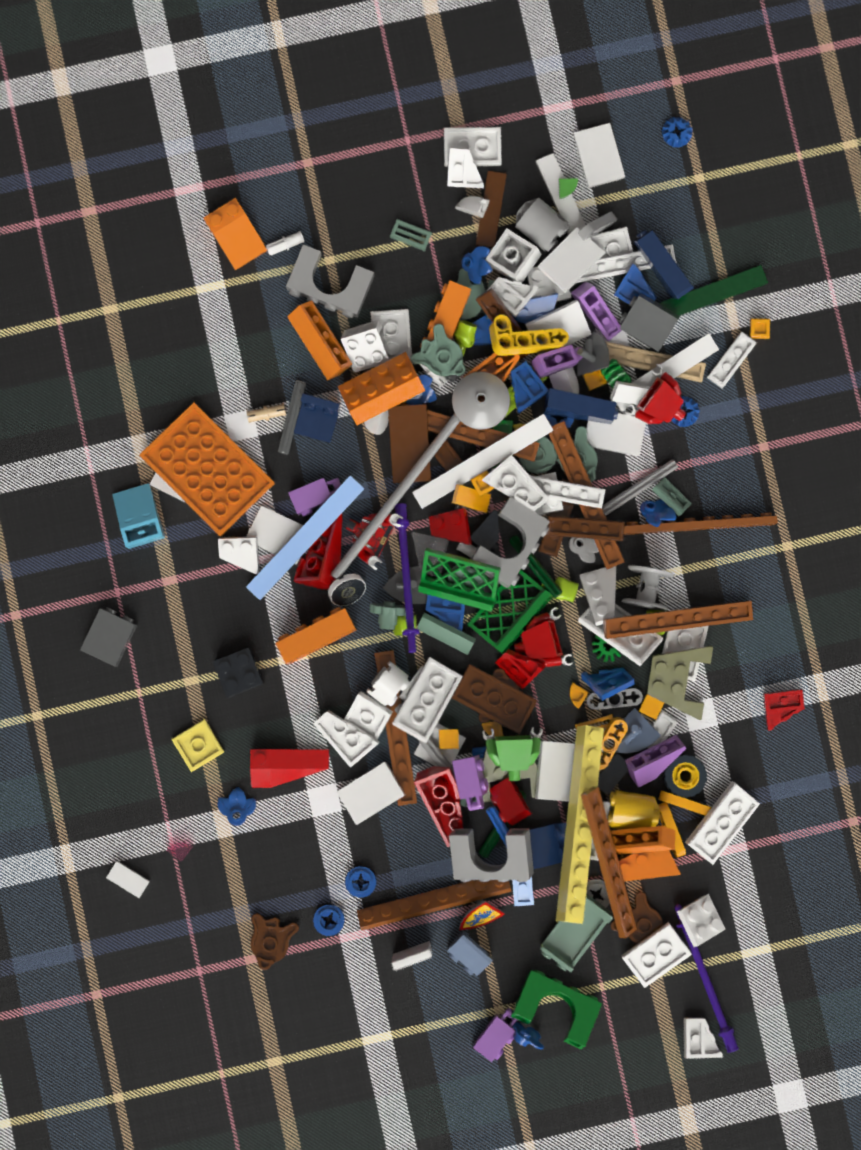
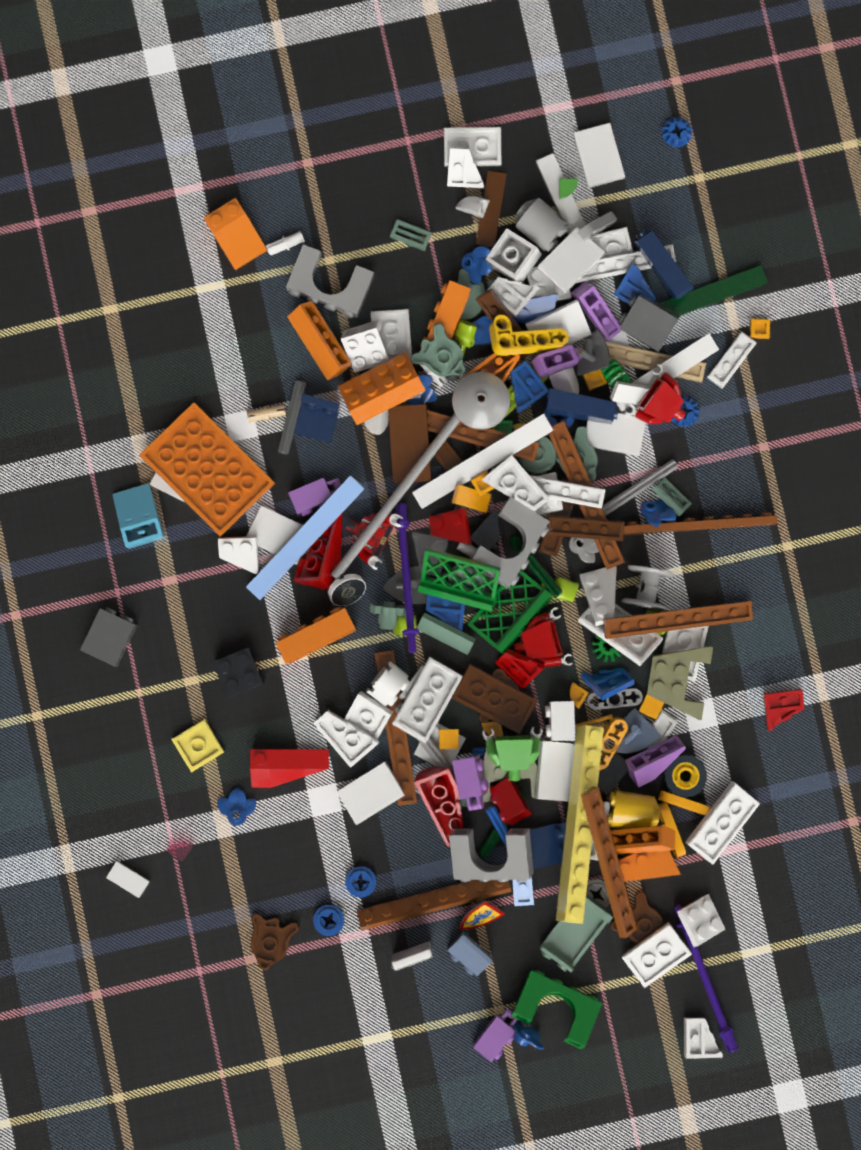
none -> white brick [545,701,575,741]

